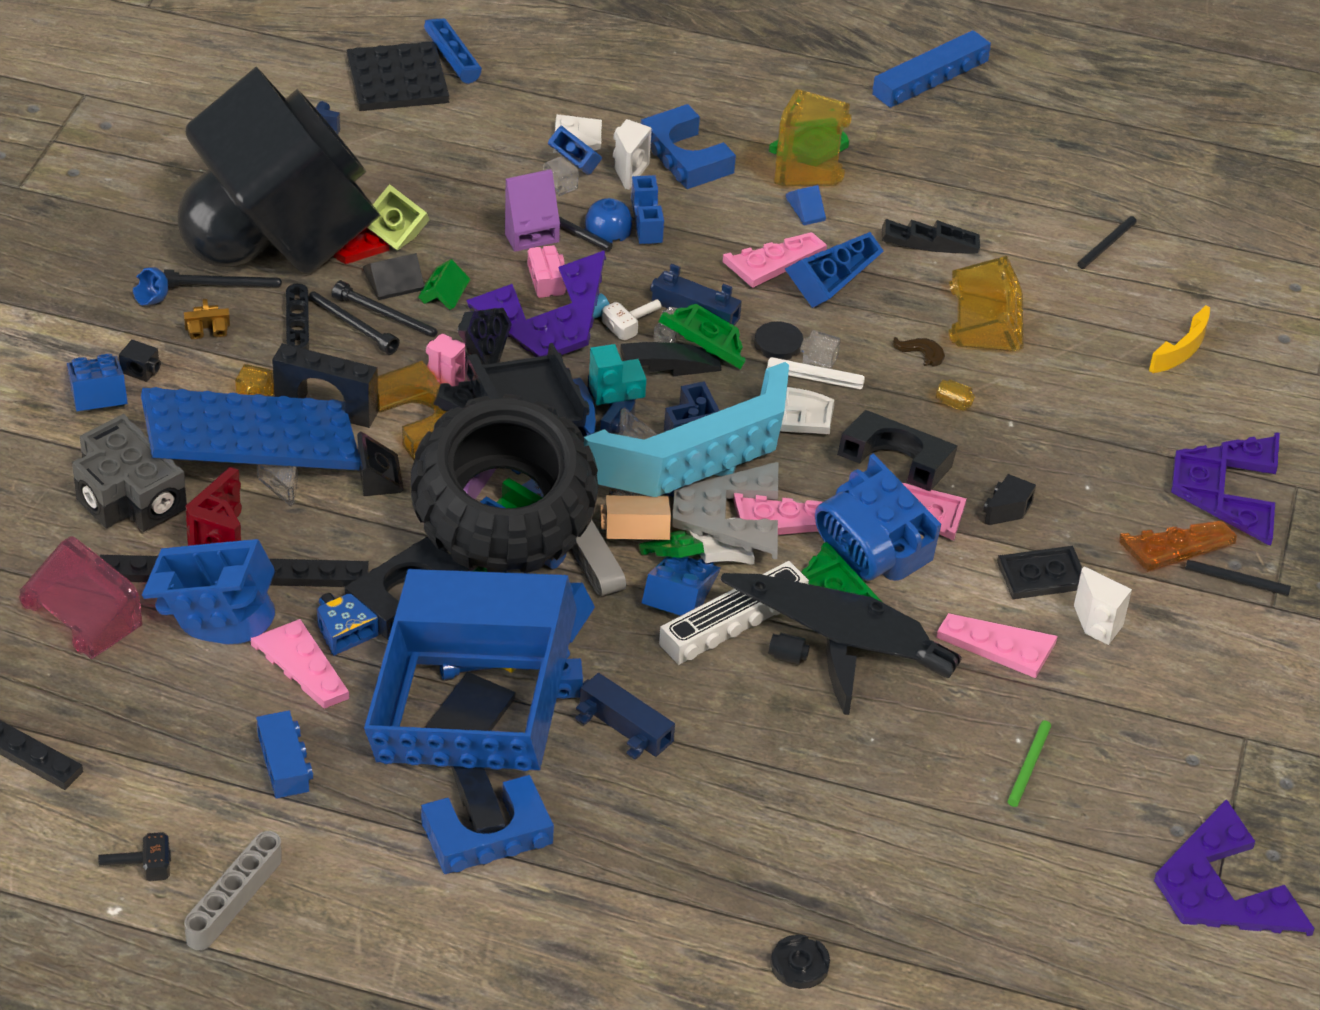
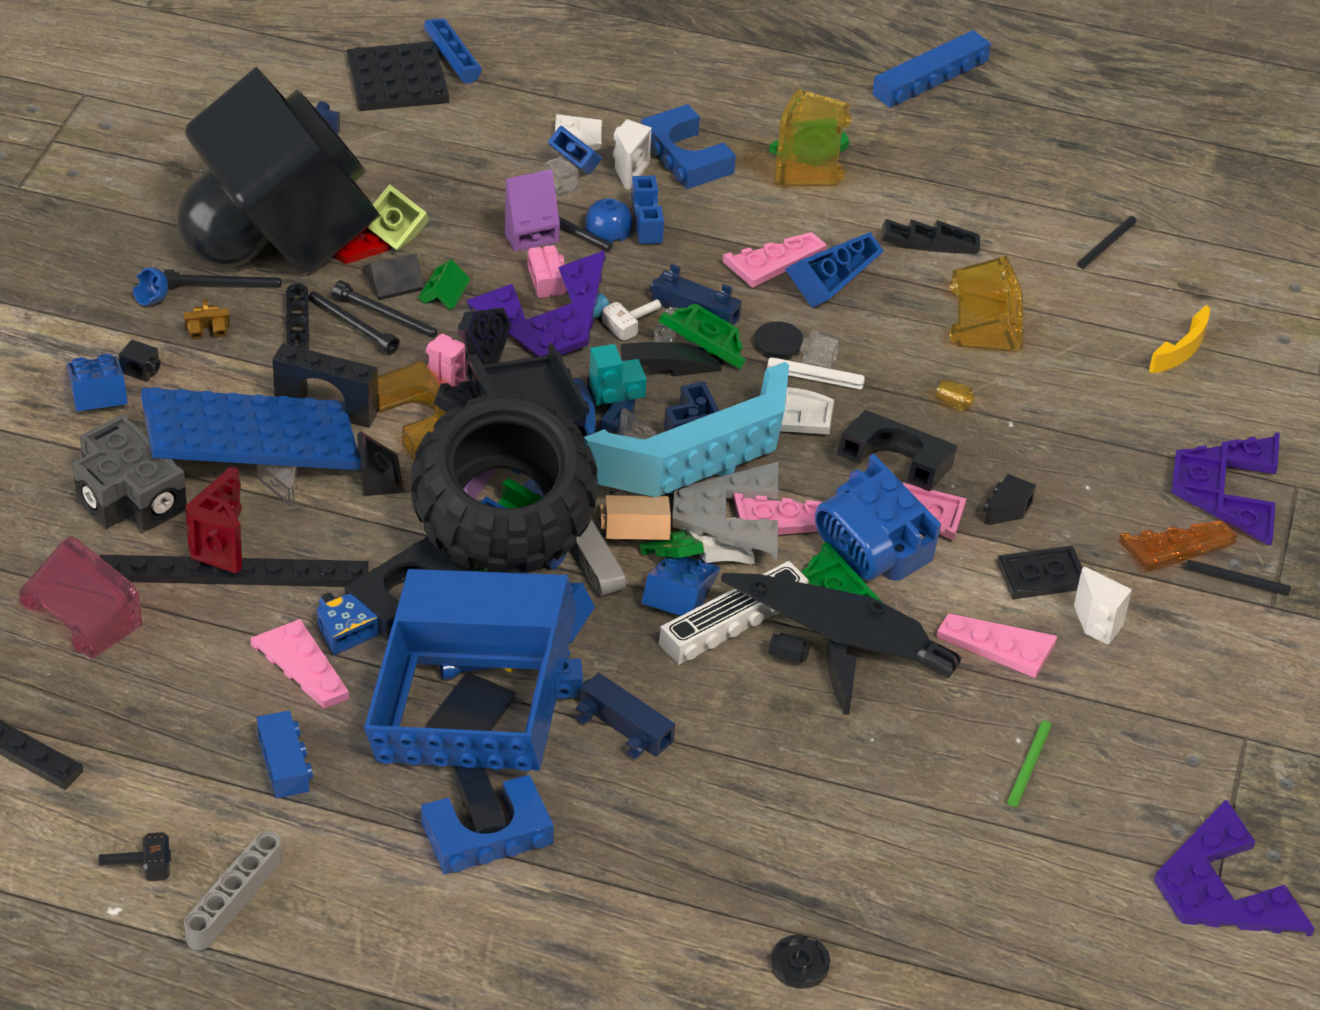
blue brick [142,539,275,644] -> none
clear yellow brick [235,364,274,396] -> none
blue slope [786,185,826,226] -> none
dark brown piece [893,337,945,367] -> none

